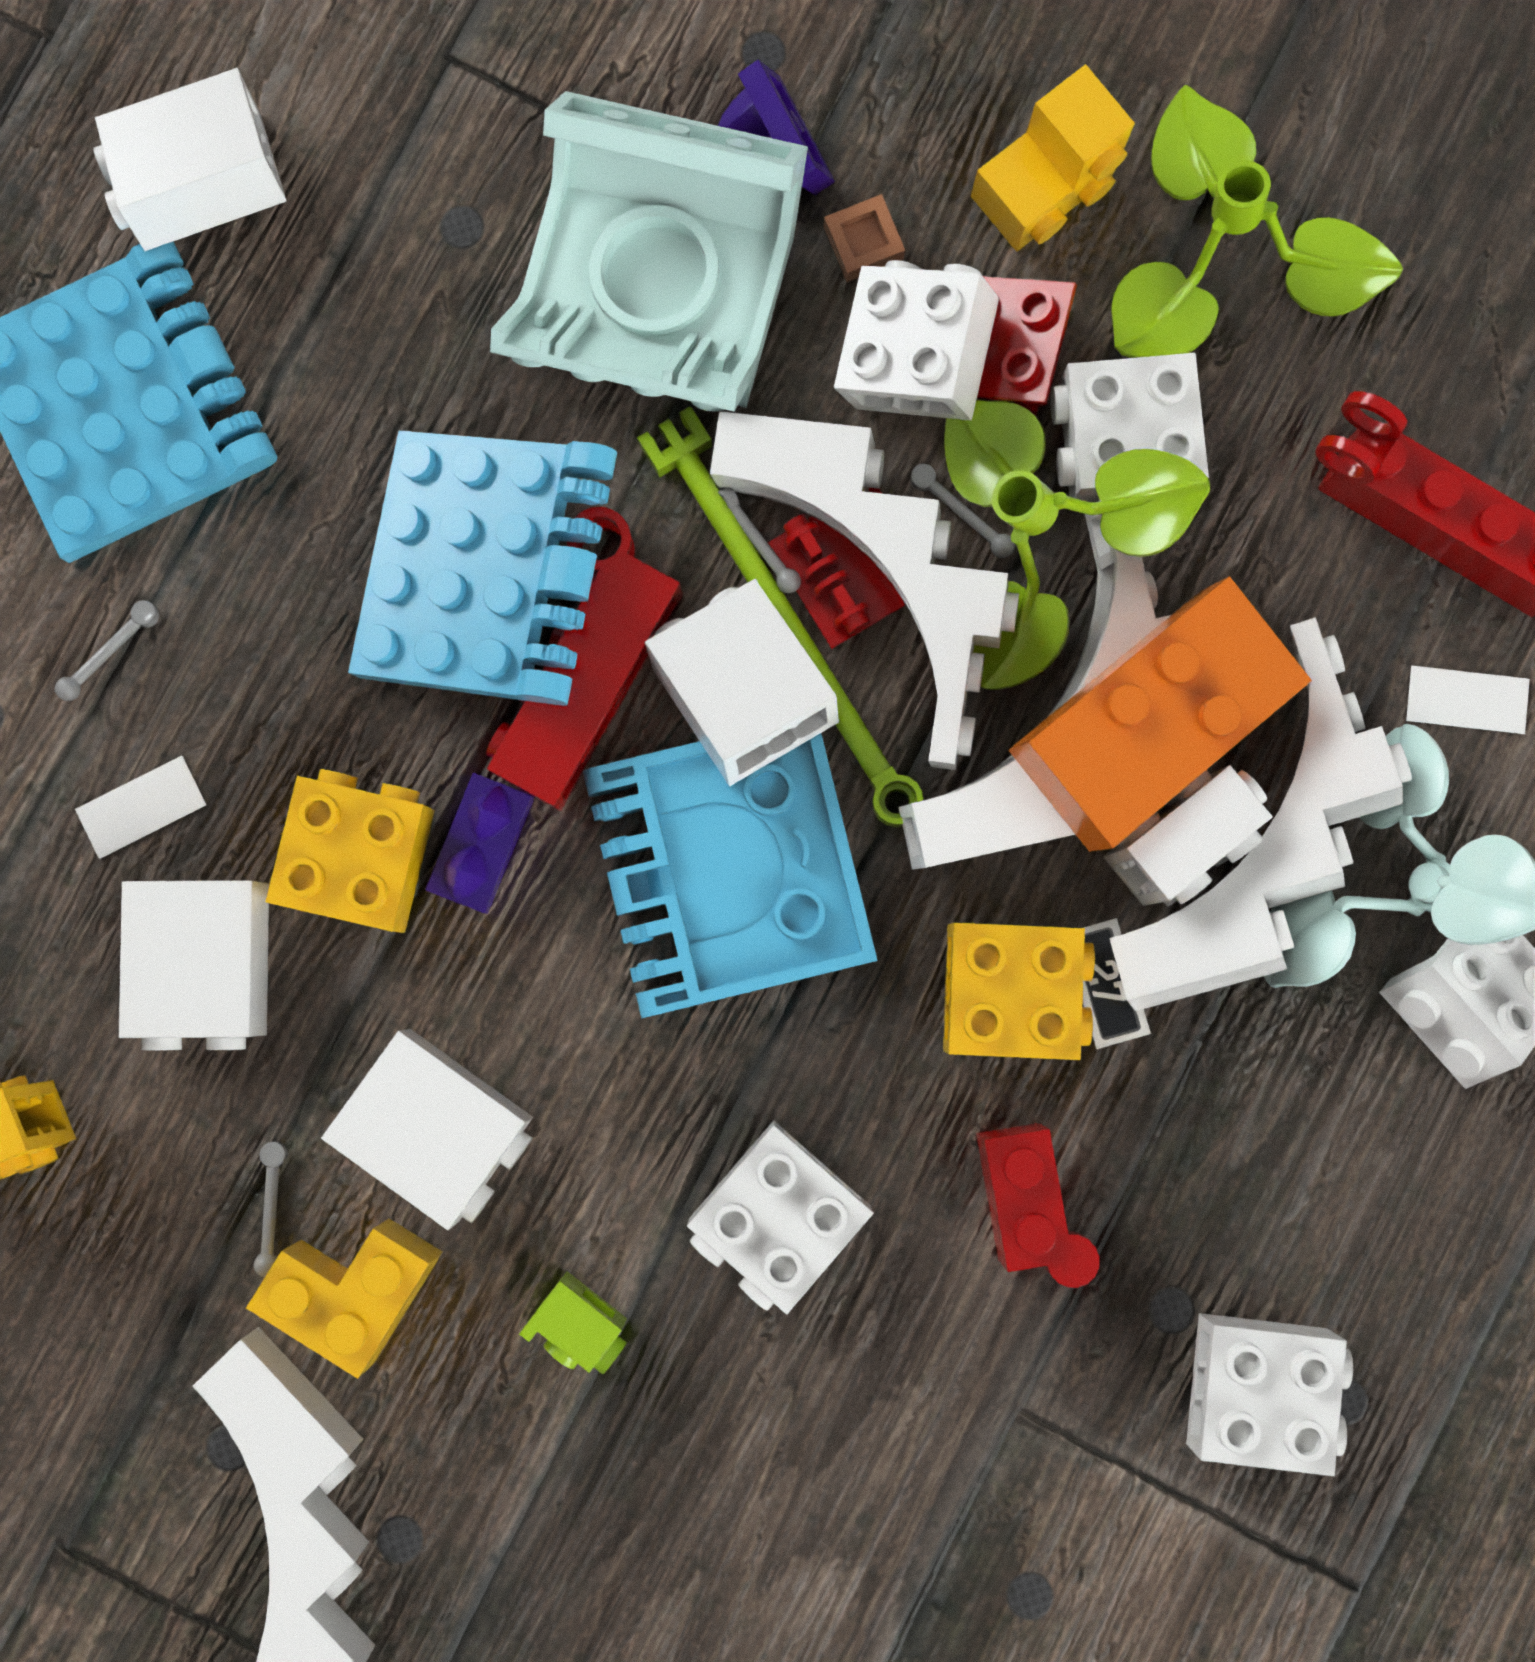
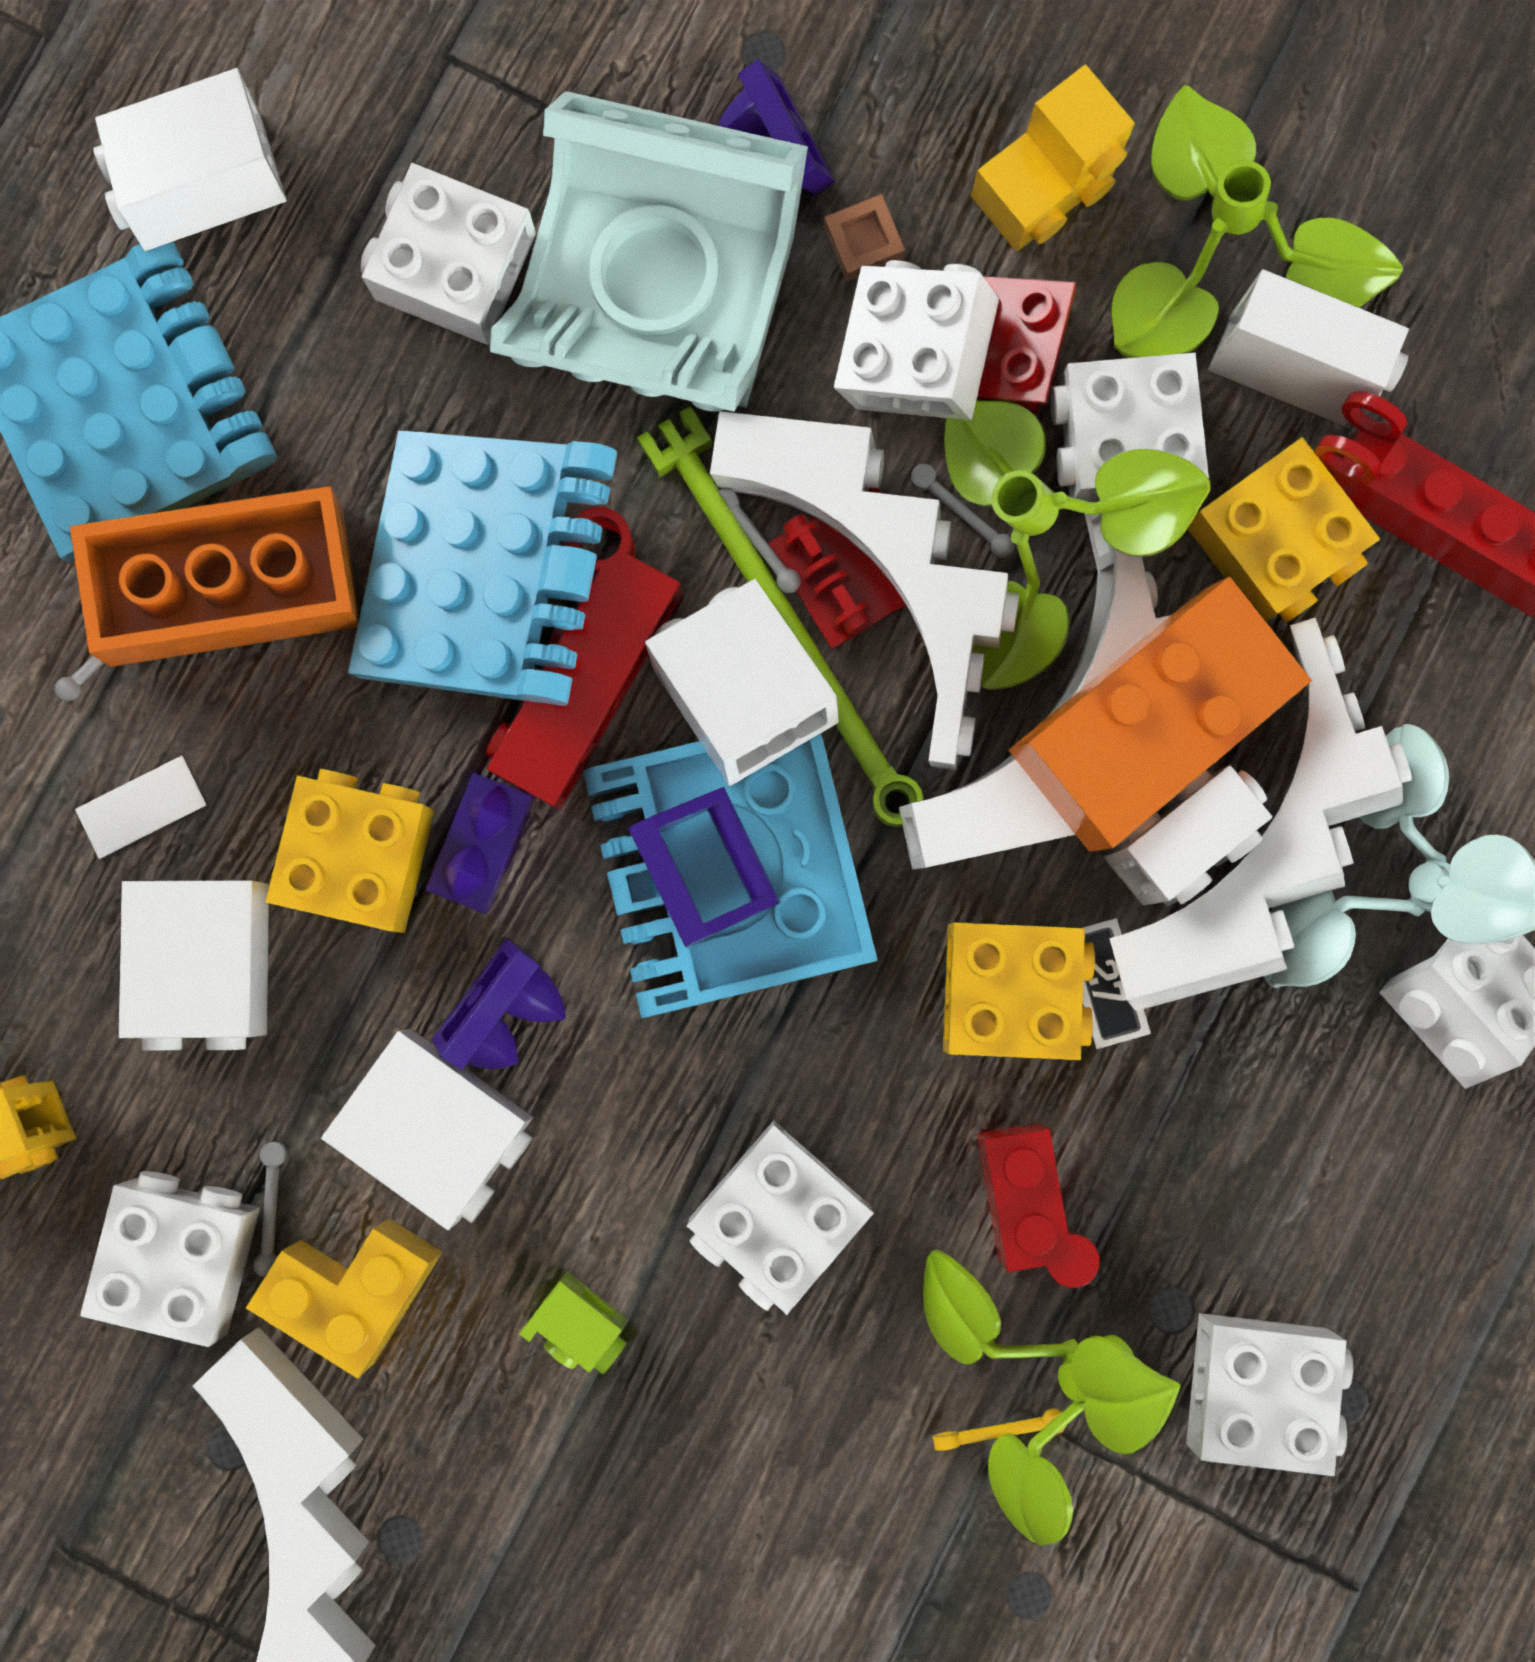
white sticker [1406,665,1530,734] -> none
none -> orange brick [70,486,360,667]
none -> white brick [80,1171,260,1347]
none -> white brick [361,162,536,345]
none -> dark purple tile [431,937,566,1071]
none -> dark purple tile [628,787,780,948]
none -> lime plant [923,1249,1180,1546]
none -> yellow hinge [932,1408,1066,1451]
none -> yellow brick [1187,437,1380,623]
none -> white brick [1208,269,1409,426]

